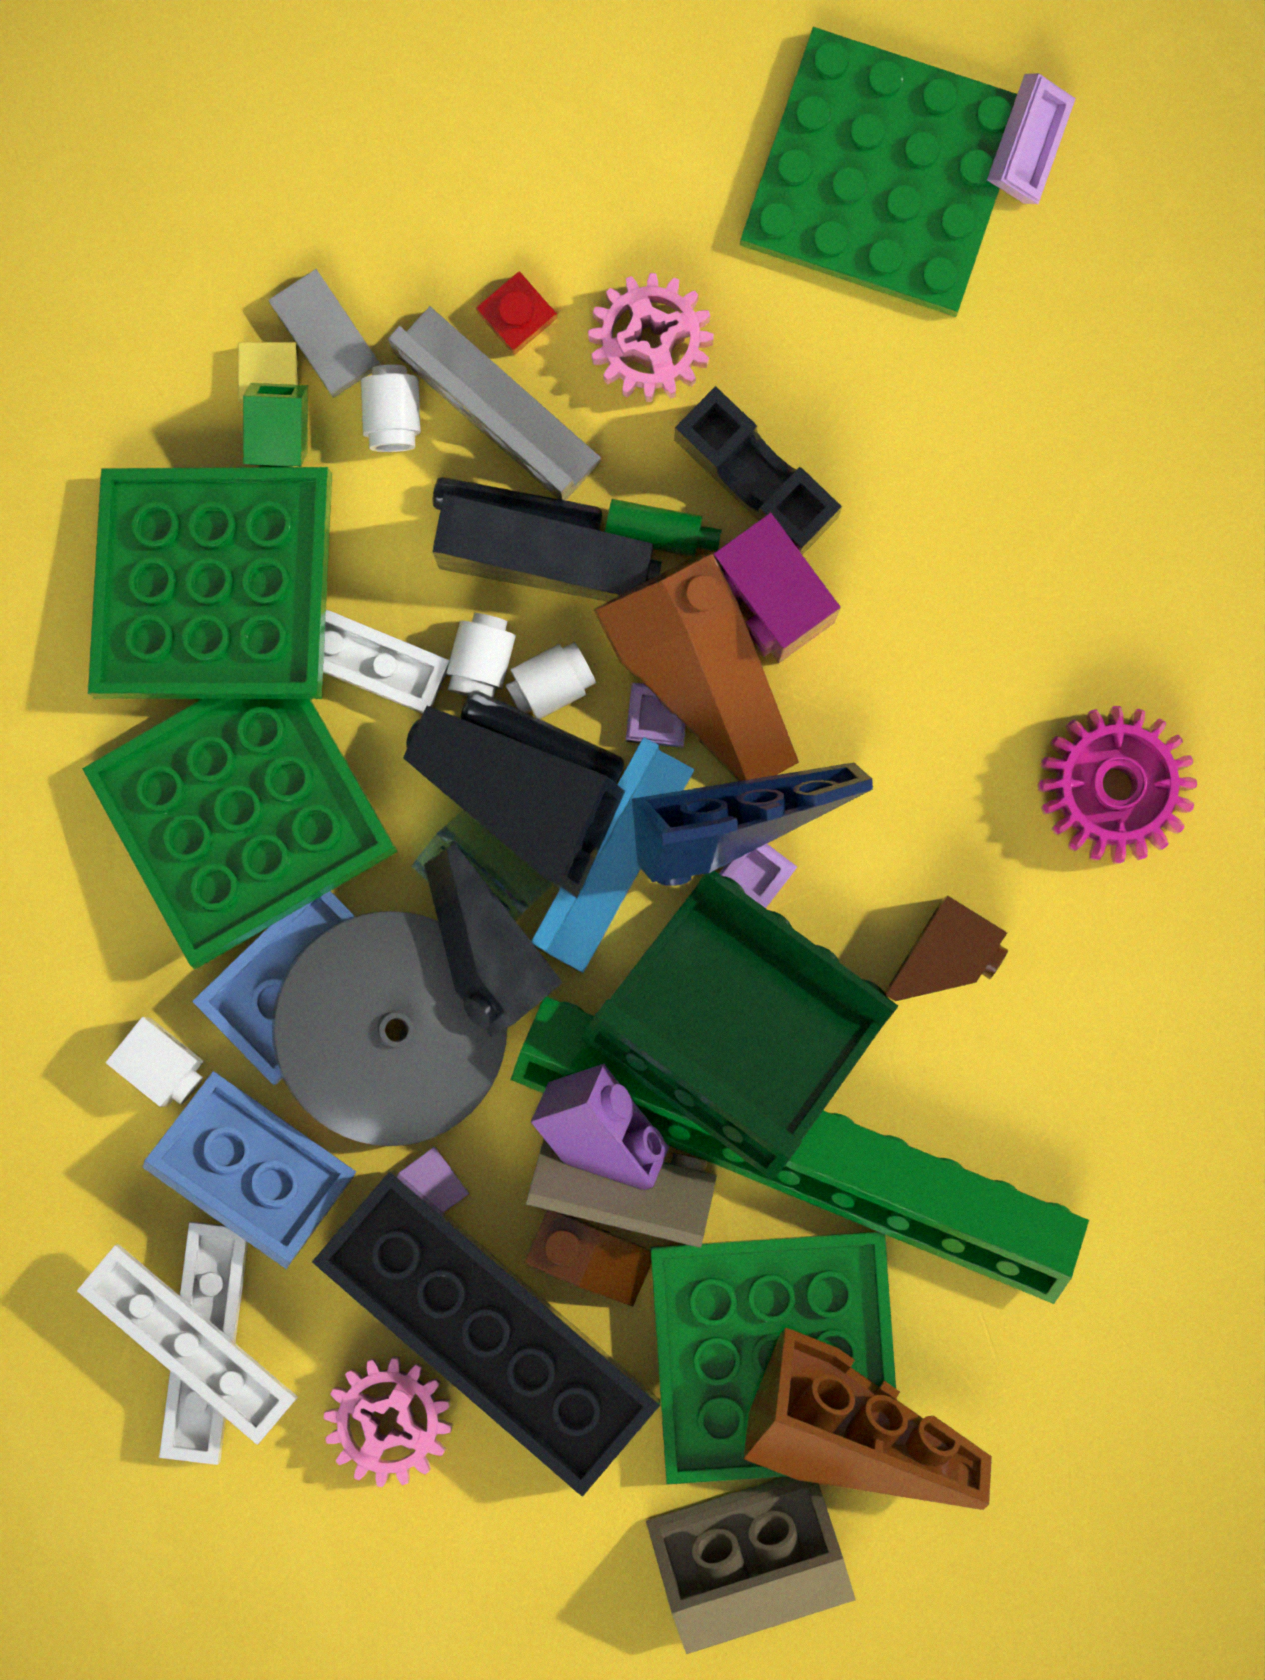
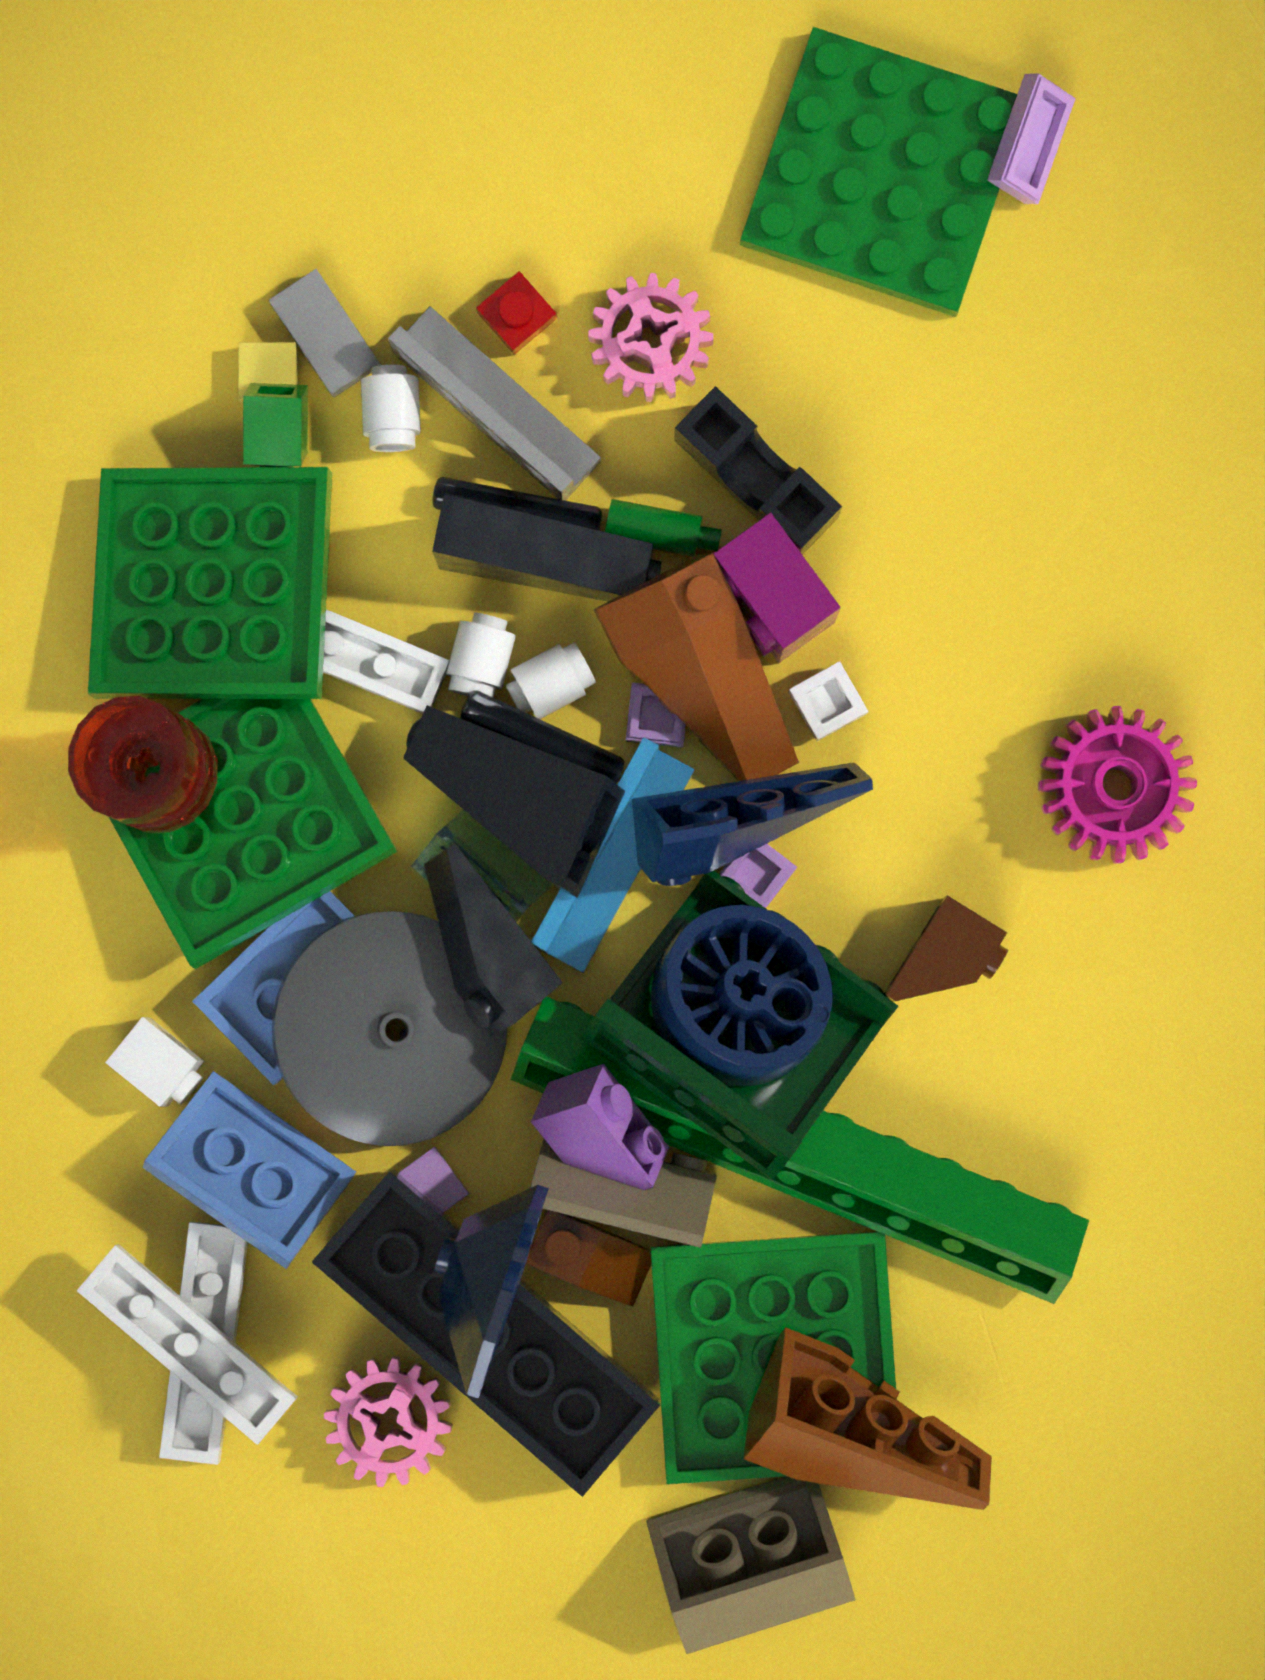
none -> clear red wheel [68,696,218,833]
none -> dark blue wedge [434,1185,549,1399]
none -> dark blue piece [651,905,832,1087]
none -> white plate [789,661,868,742]

